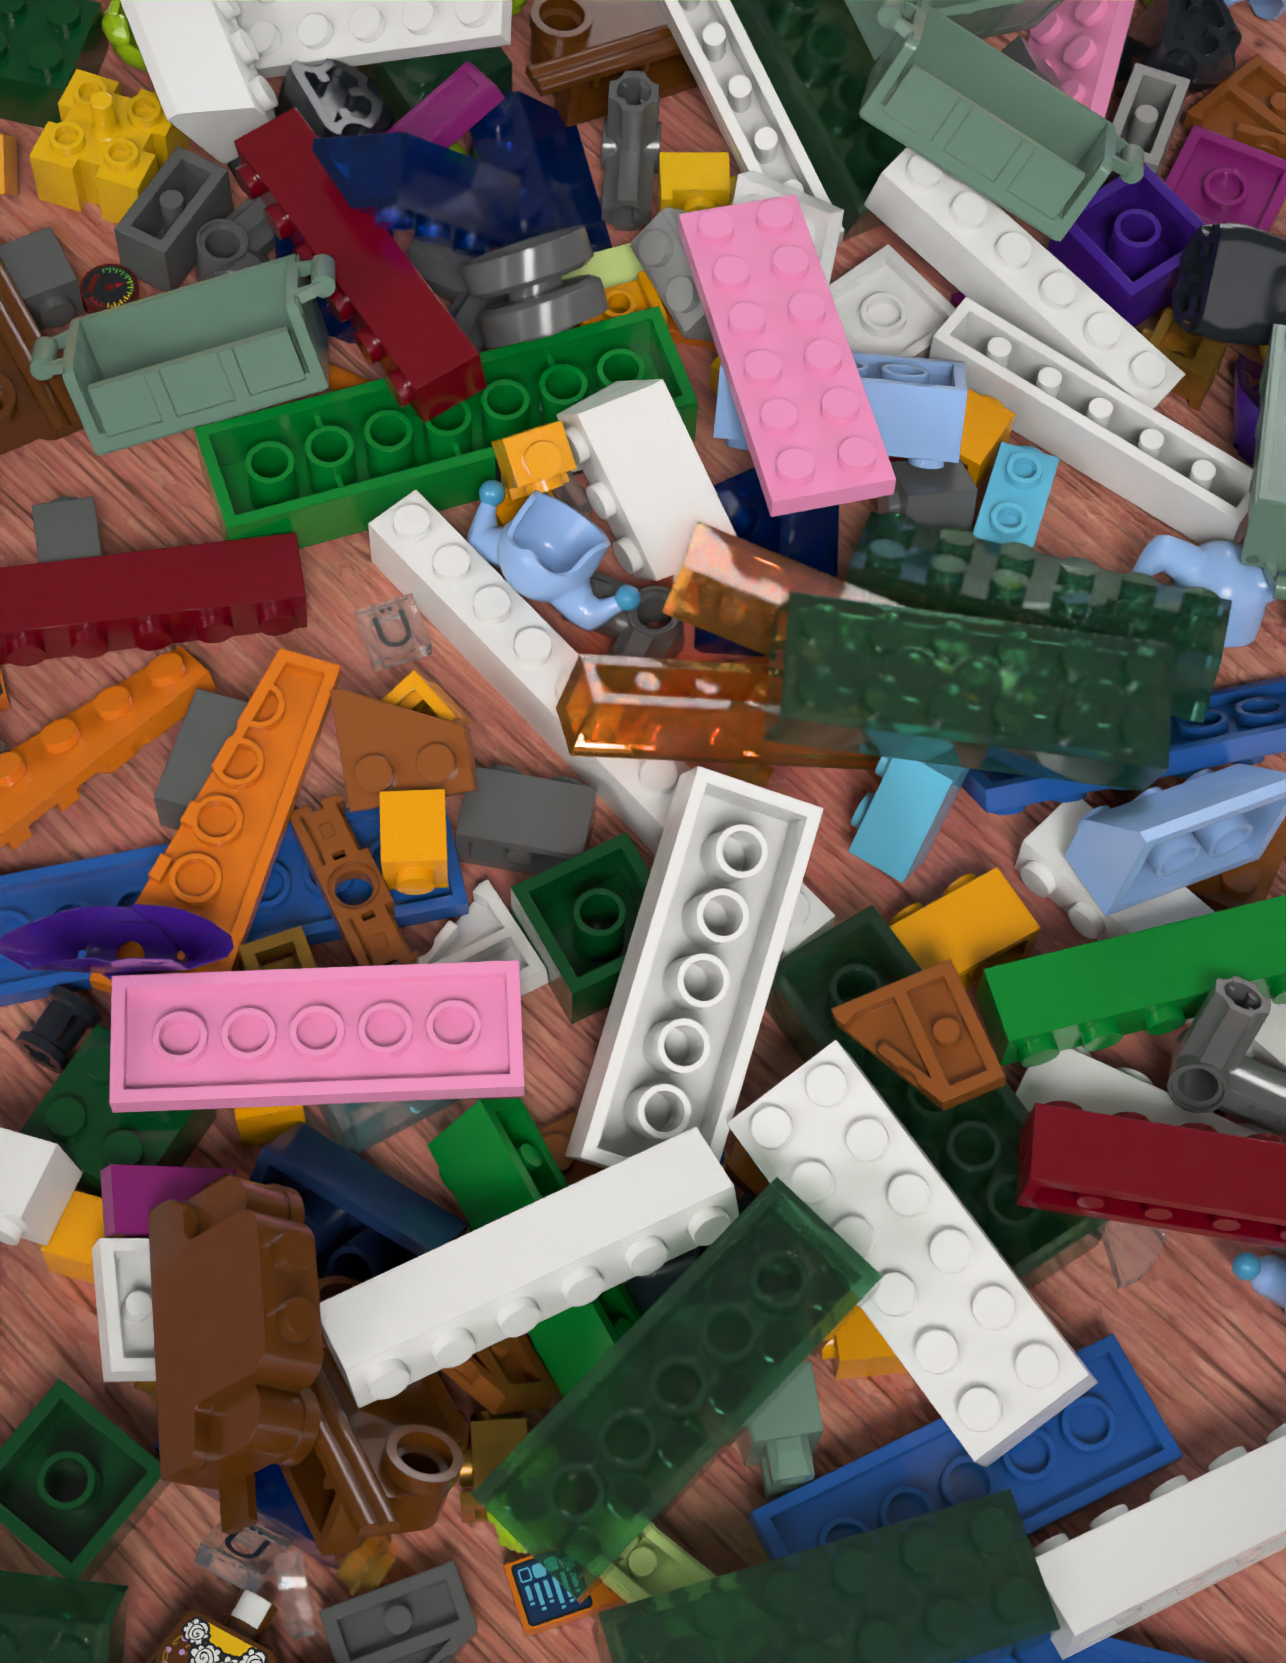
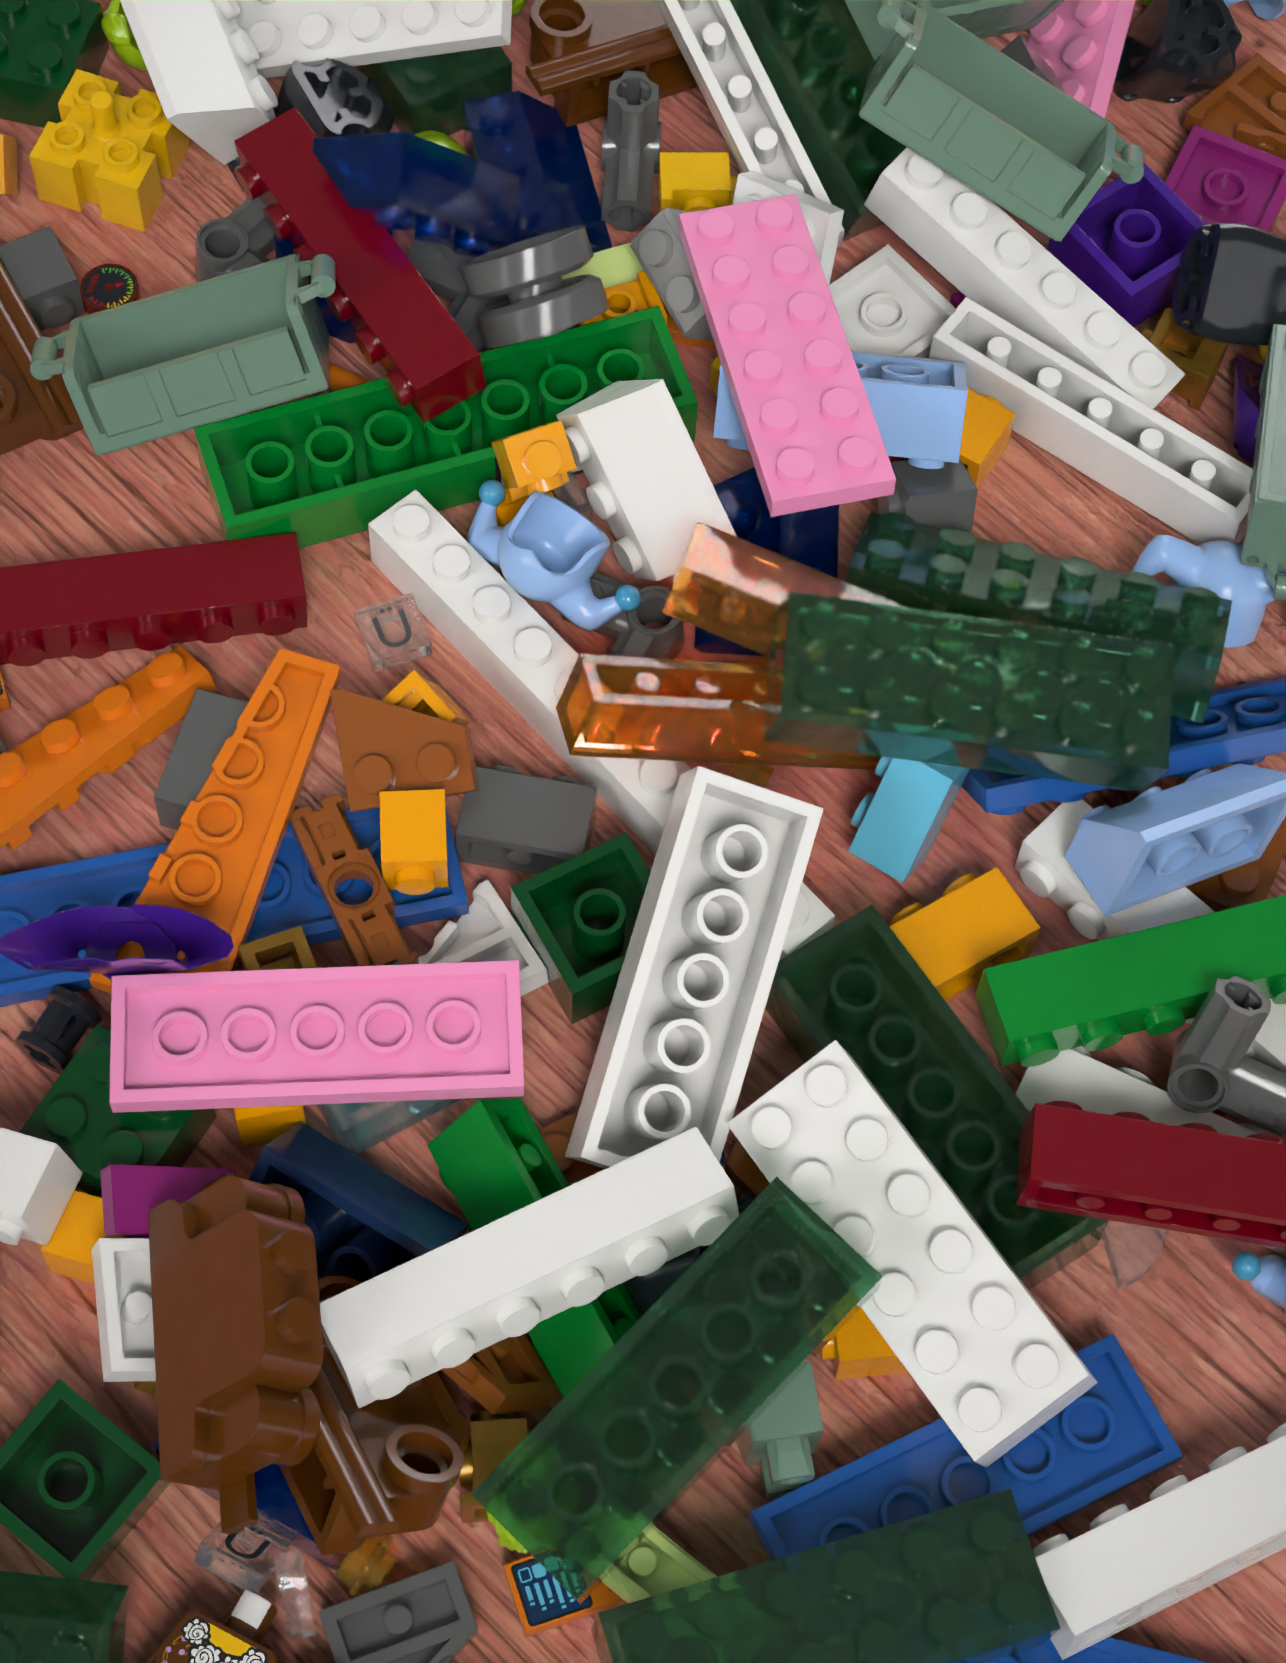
dark grey brick [32,497,104,563] -> none
dark grey brick [114,146,234,292] -> none
magenta tile [382,61,505,175] -> none
dark orange wing [831,959,1006,1111] -> none
medium azure brick [963,442,1060,588] -> none
light grey brick [1099,63,1190,189] -> none

